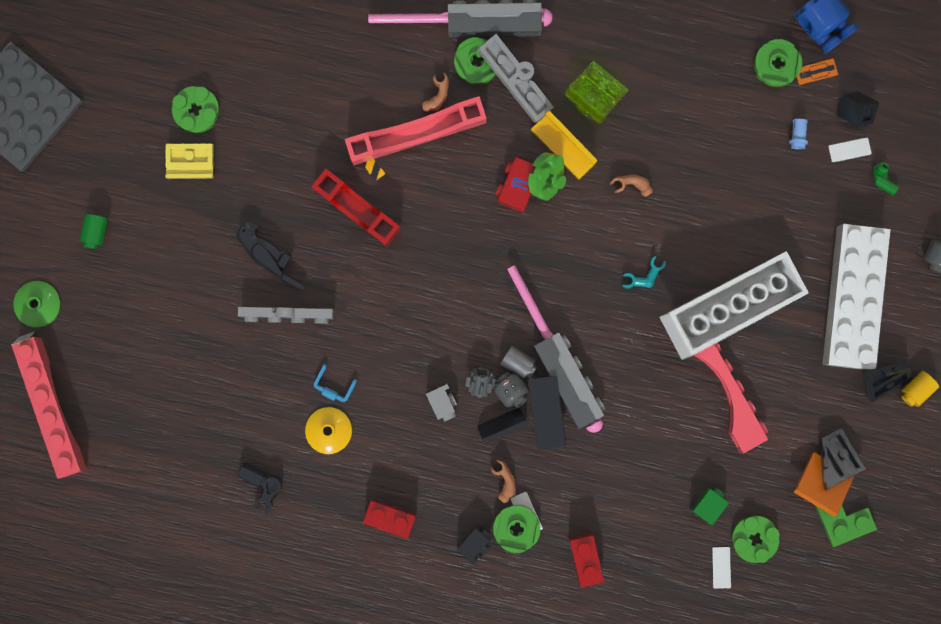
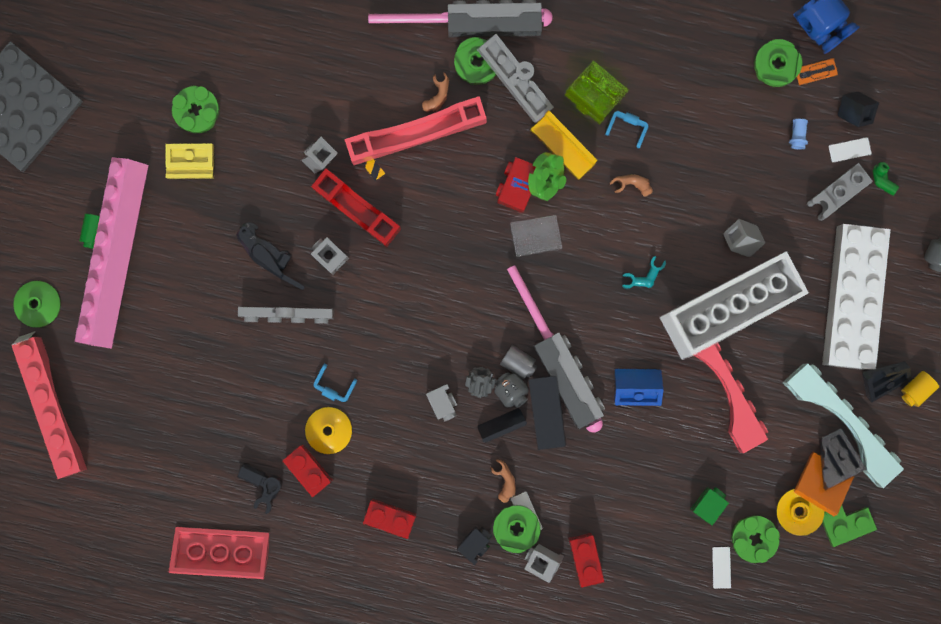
none -> bright pink brick [75,157,148,349]
none -> coral slope [169,527,270,579]
none -> red brick [283,444,333,497]
none -> light grey brick [301,137,337,173]
none -> light grey brick [311,237,349,275]
none -> clear plate [510,215,562,257]
none -> light grey brick [525,544,564,583]
none -> dark azure piece [605,111,648,148]
none -> blue panel [614,369,664,406]
none -> light grey panel [723,219,766,257]
none -> yellow dish [776,489,824,536]
none -> light aqua arch [782,364,904,488]
none -> light grey plate [807,163,873,221]

